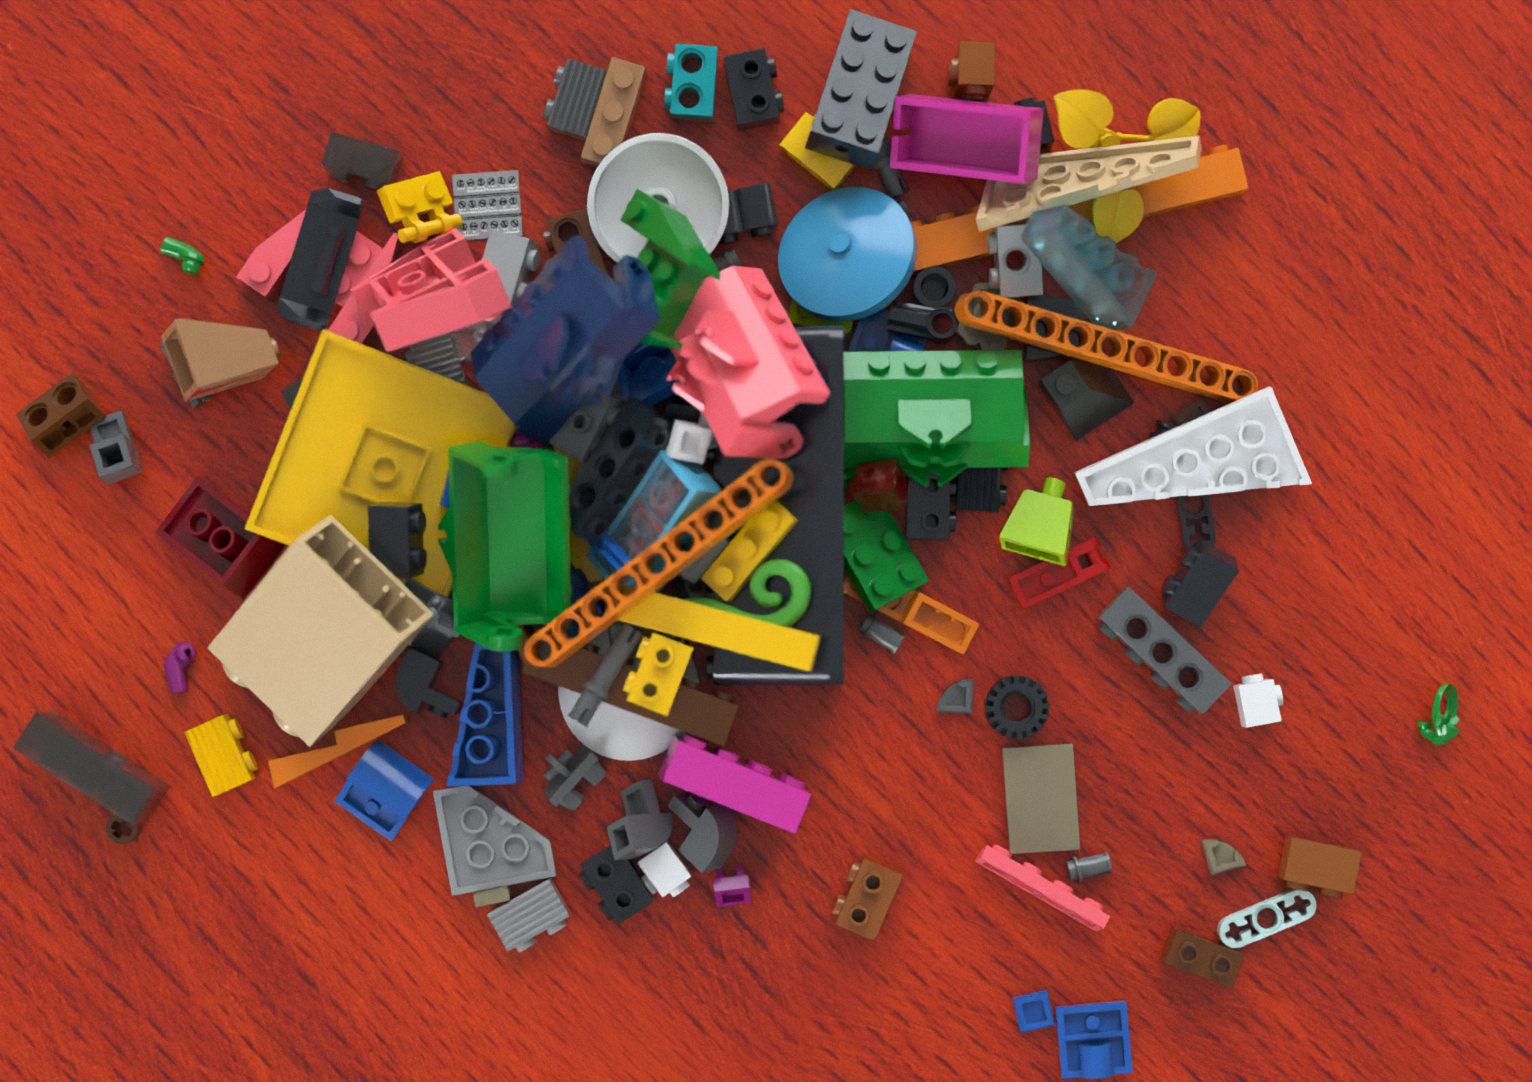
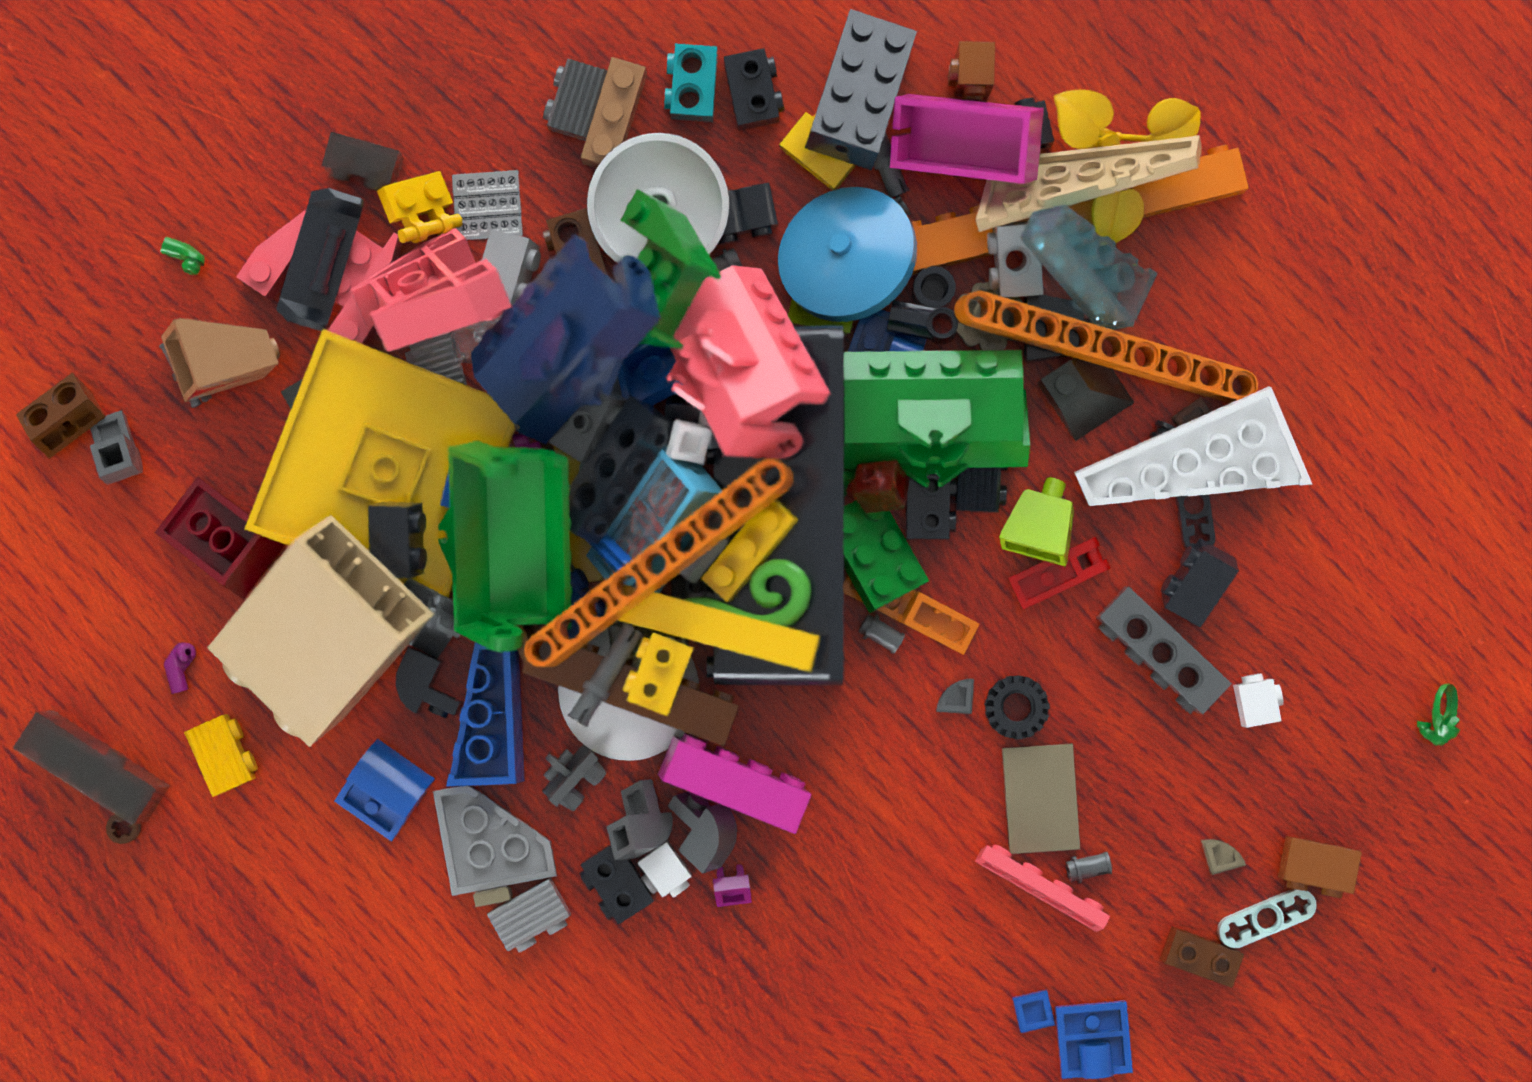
orange slope [268,714,409,789] -> none
dark orange brick [831,856,902,941] -> none

